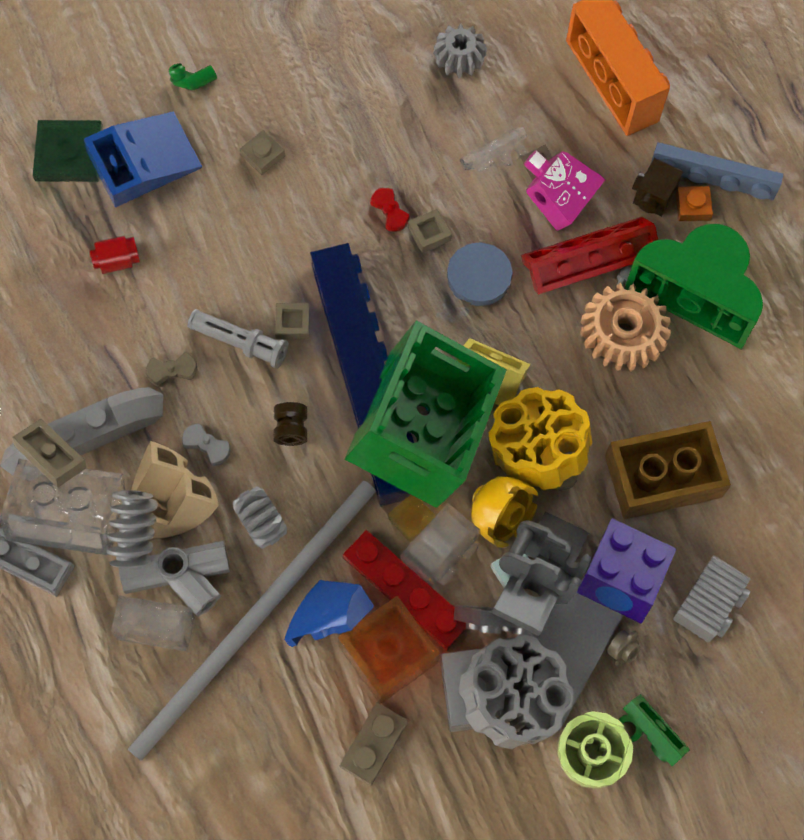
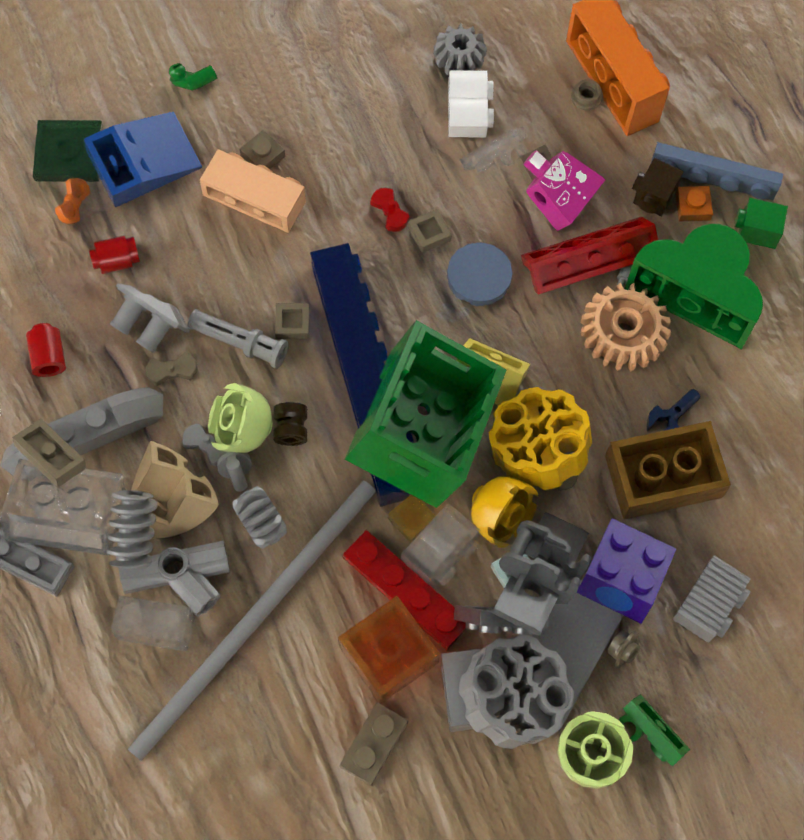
blue slope [284,580,375,647] -> none
none -> red brick [26,323,66,377]
none -> orange piece [55,178,90,224]
none -> light grey connector [109,283,190,353]
none -> light nougat brick [200,149,306,233]
none -> yellowish green cylinder [208,383,273,453]
none -> light grey plate [217,452,252,492]
none -> white brick [448,70,494,138]
none -> dark tan plate [571,79,603,110]
none -> dark blue bar [647,389,701,431]
none -> green brick [734,197,788,249]

